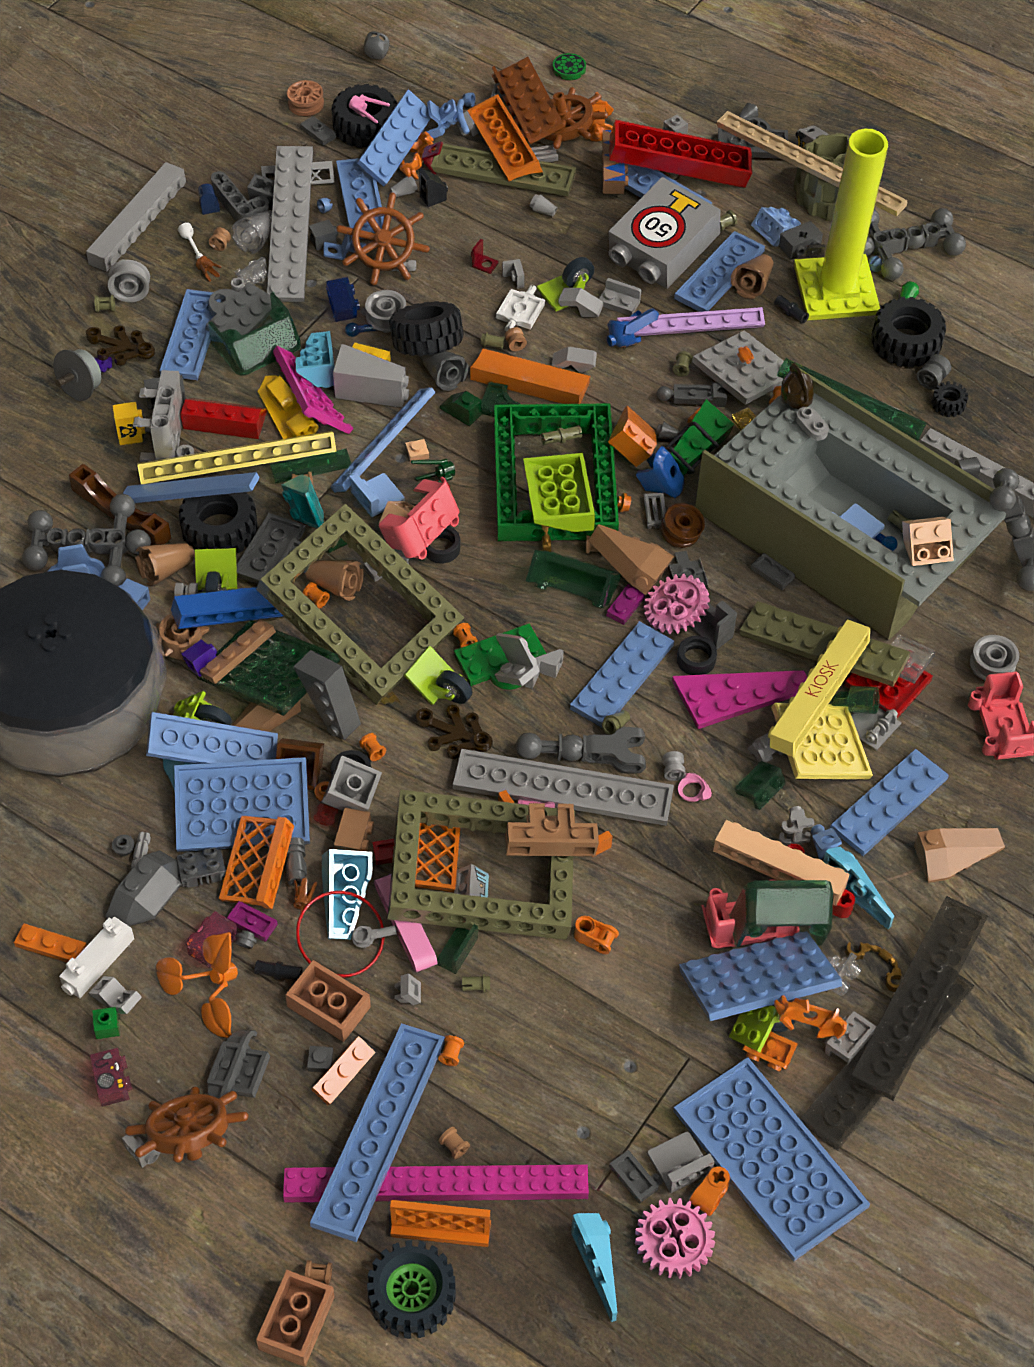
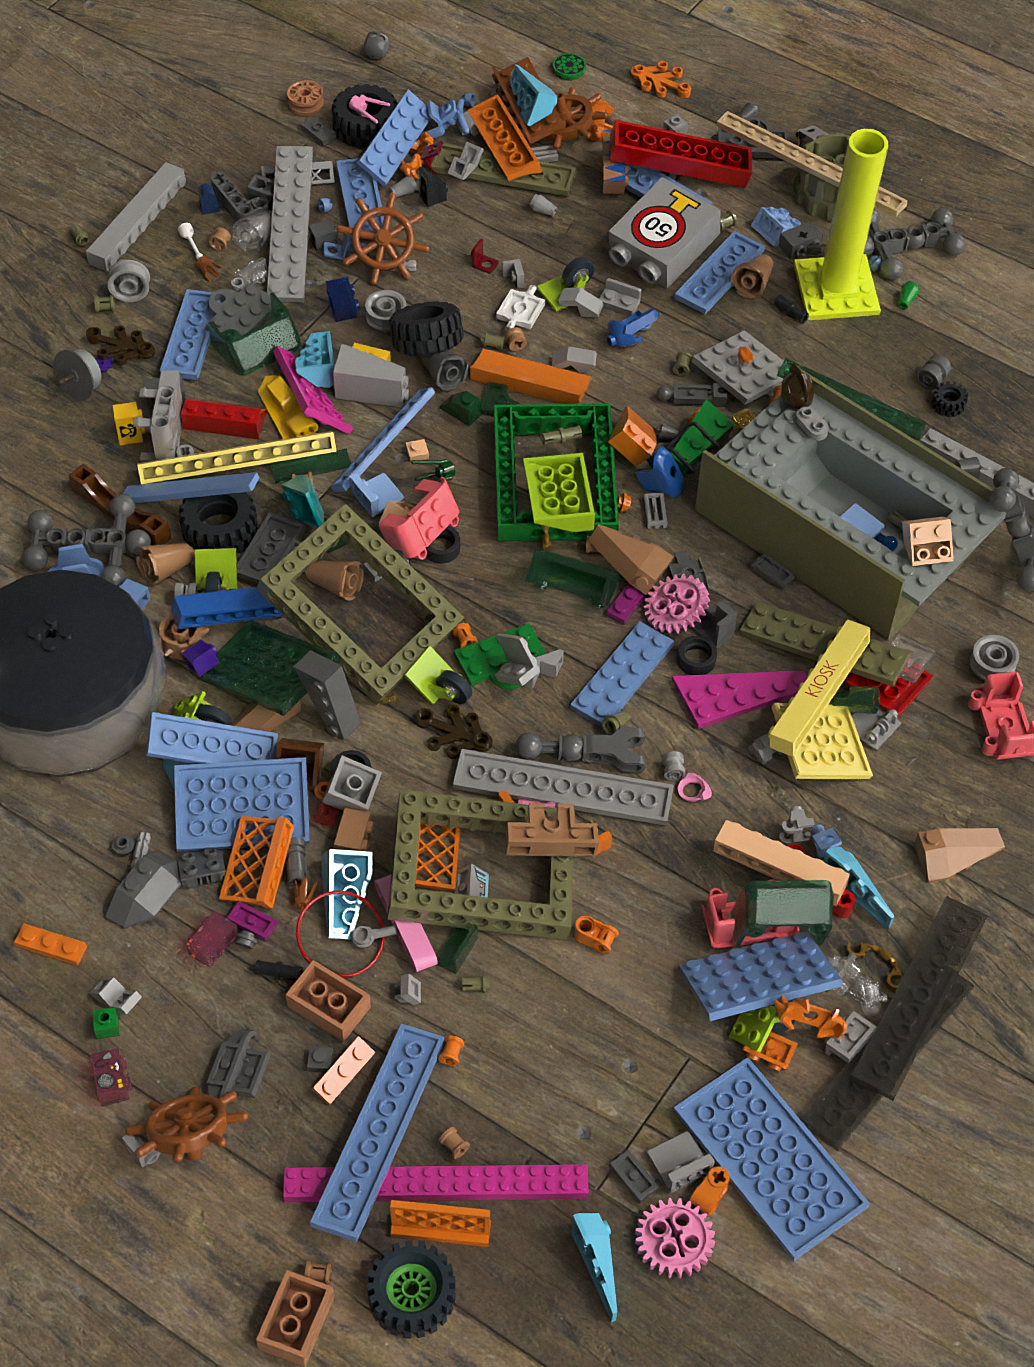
white brick [59,917,134,998] -> none
orange plant [156,932,238,1038] -> none
medium nougat plate [200,619,276,684] -> none
orange bush [303,582,330,608] -> none
bar [345,322,378,337] -> none
orange bush [359,733,386,761] -> none
red tile [372,838,394,865] -> none
lavender tile [616,307,765,336] -> none
reddish brown wheel [660,503,705,548] -> none
clear green bracket [735,761,786,810] -> none
medium blue plate [830,749,949,856] -> none
black tyre [871,297,946,368] -> none
none -> olive pin [69,224,89,246]
none -> light grey slope [448,142,484,180]
none -> medium azure wedge [509,64,557,126]
none -> orange plant [631,61,691,98]
none -> clear hips [850,975,888,1016]

